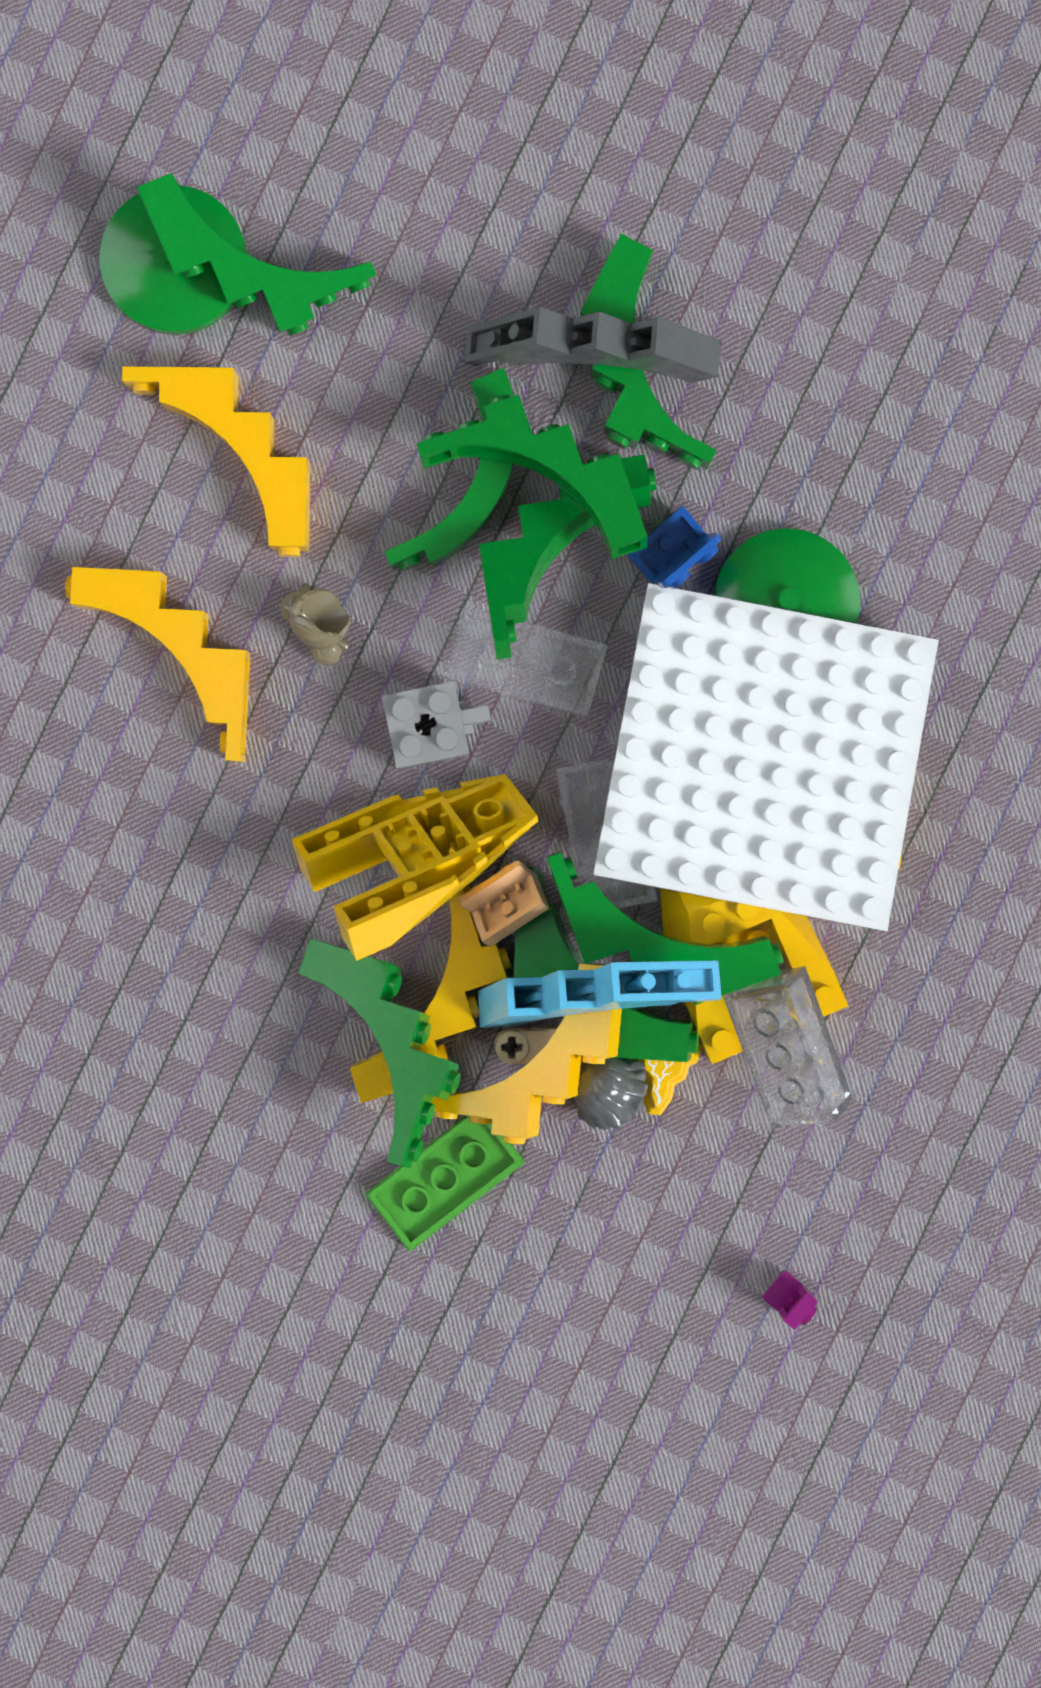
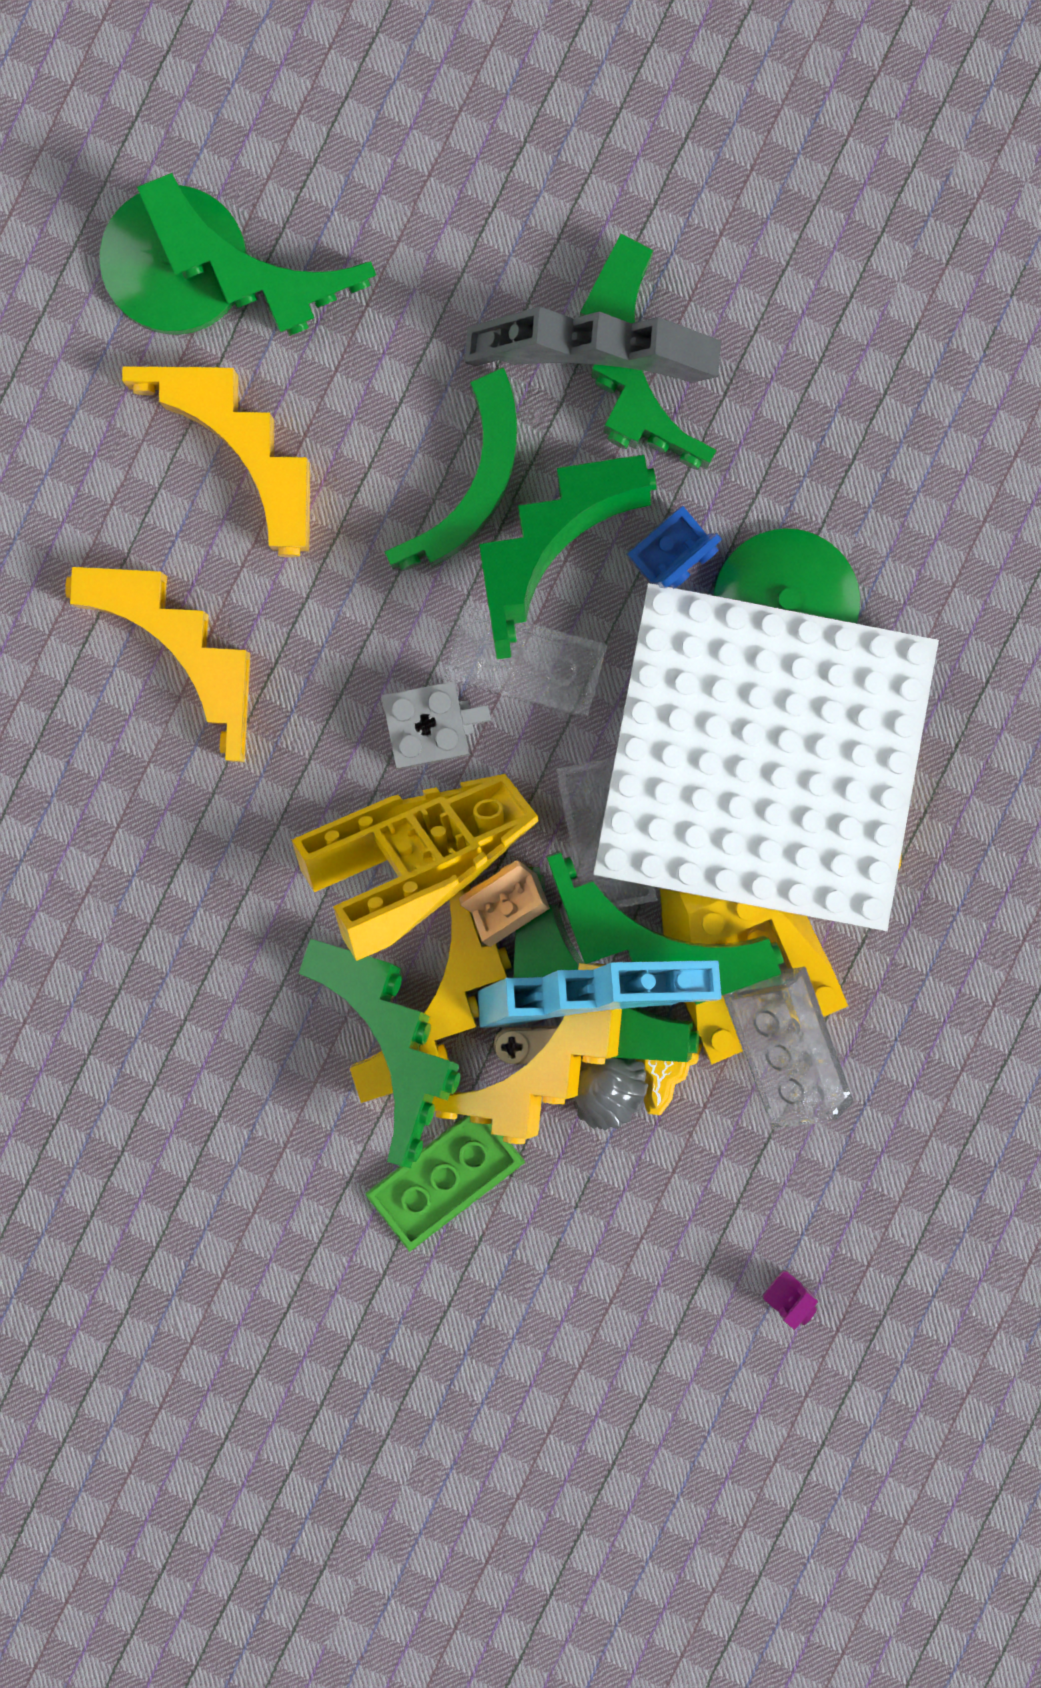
dark tan hair [280,583,351,665] -> none
green arch [416,395,648,559] -> none

